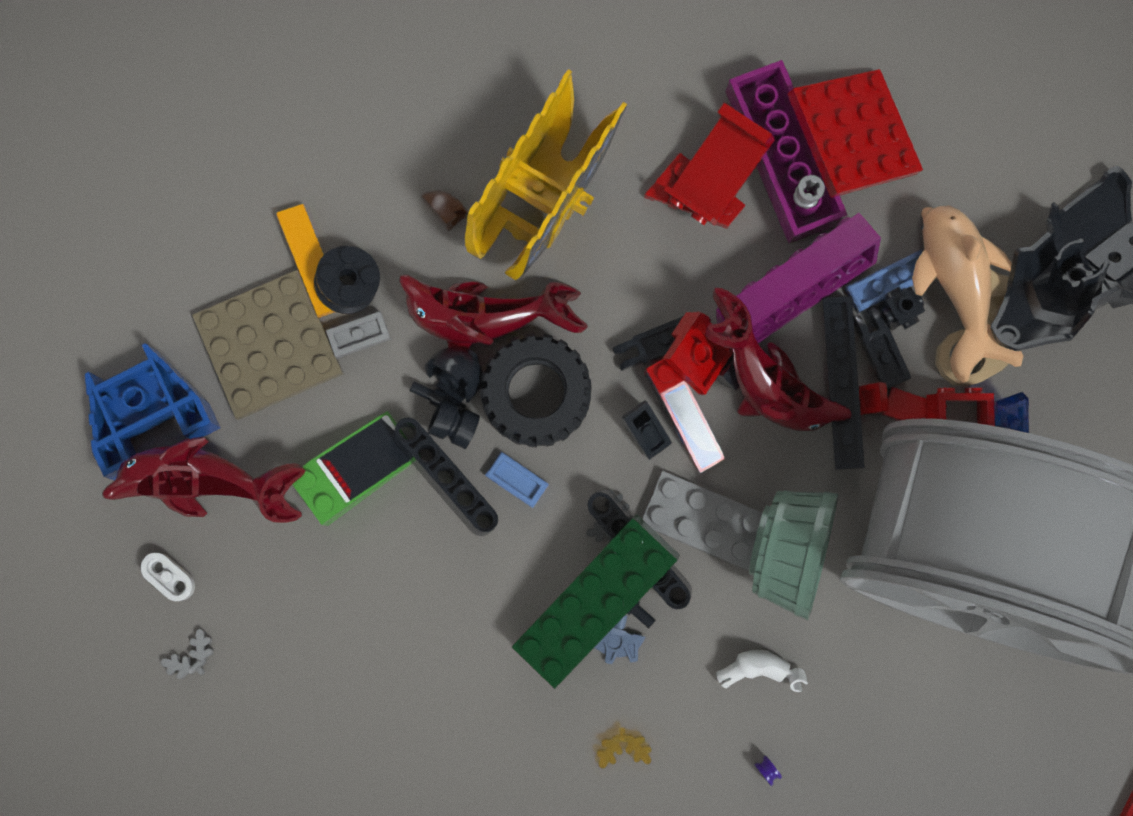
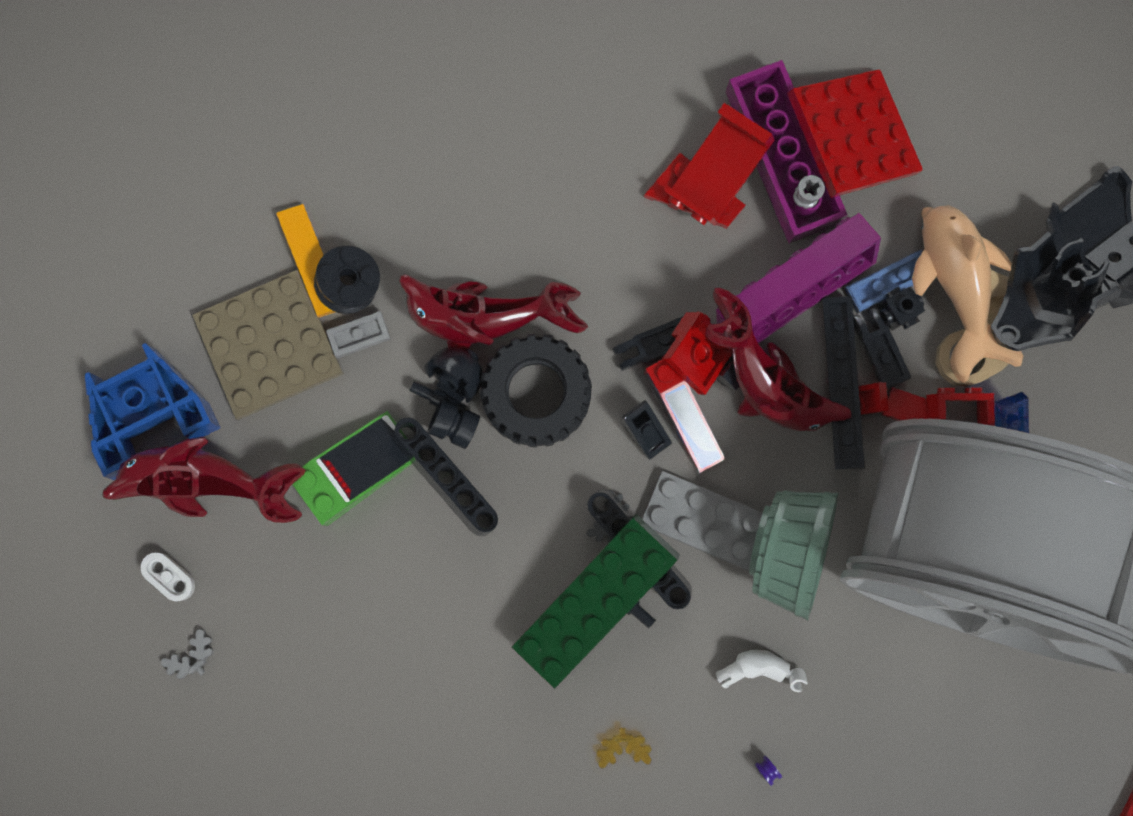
reddish brown brick [421,190,469,231] -> none
yellow animal [465,69,628,281] -> none
medium blue tile [485,452,549,508] -> none
sand blue piece [594,615,646,664] -> none

